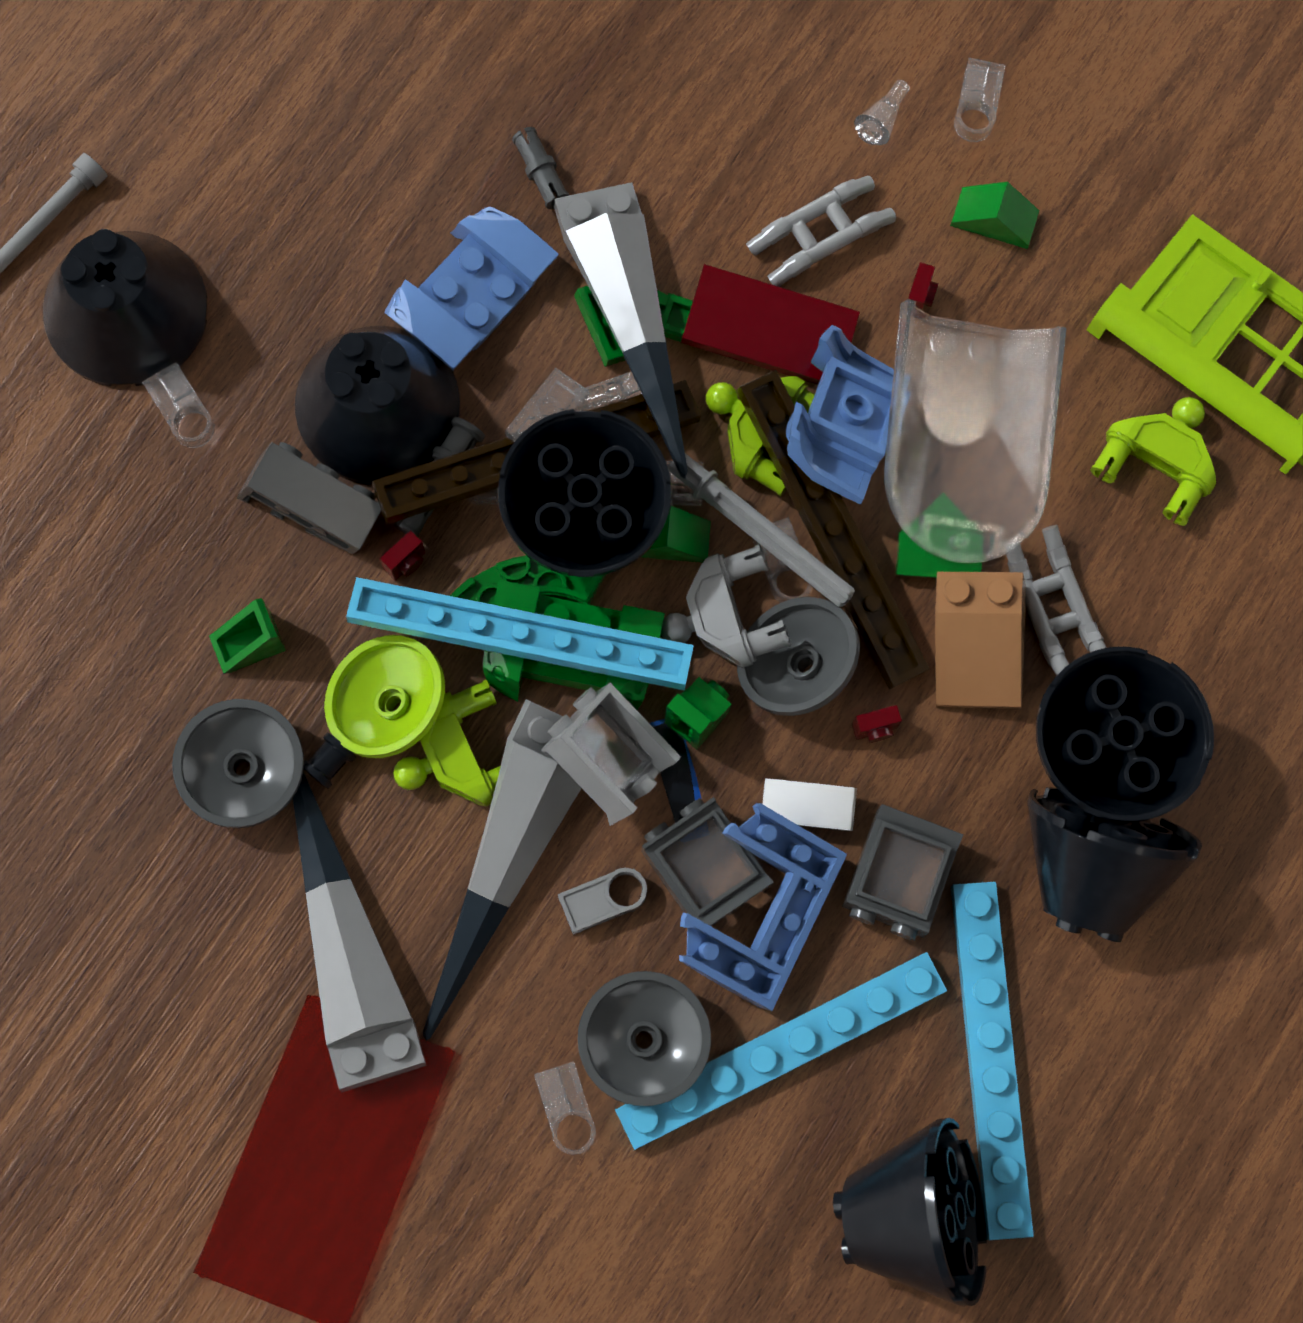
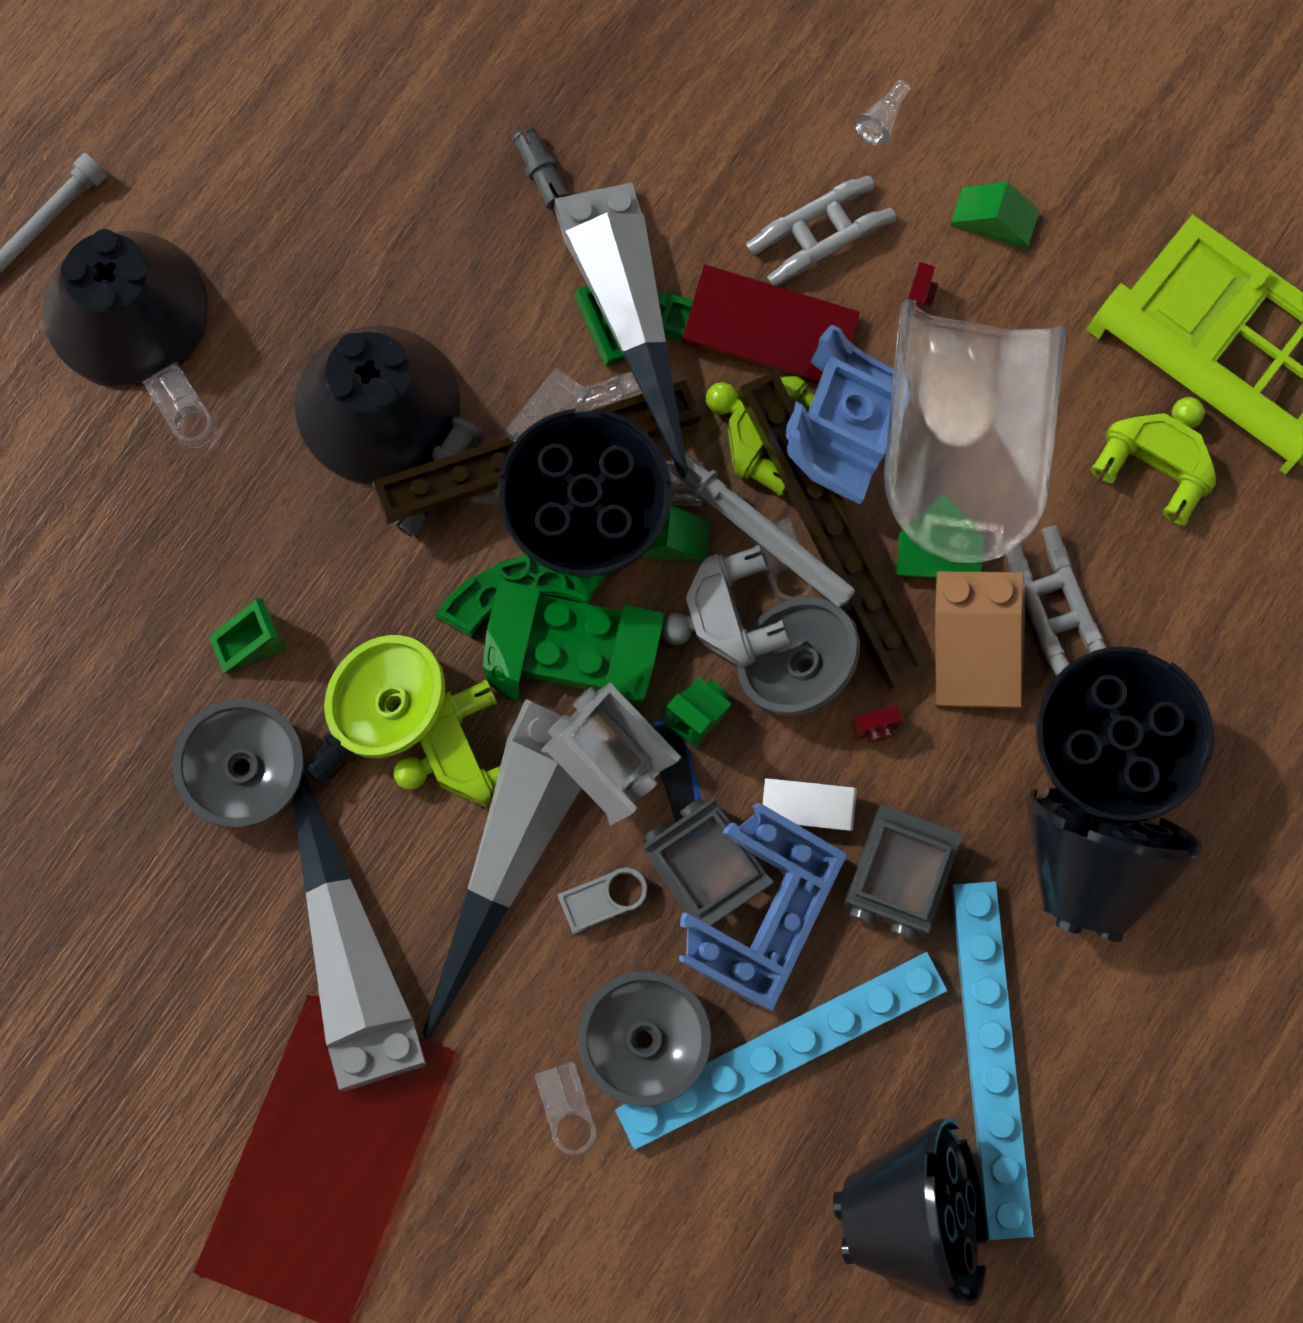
dark grey wedge [237,442,381,554] -> none
medium azure plate [346,577,694,691] -> none
dark red plate [380,530,425,581] -> none
medium blue piece [384,206,559,370] -> none
clear piece [954,58,1006,142] -> none

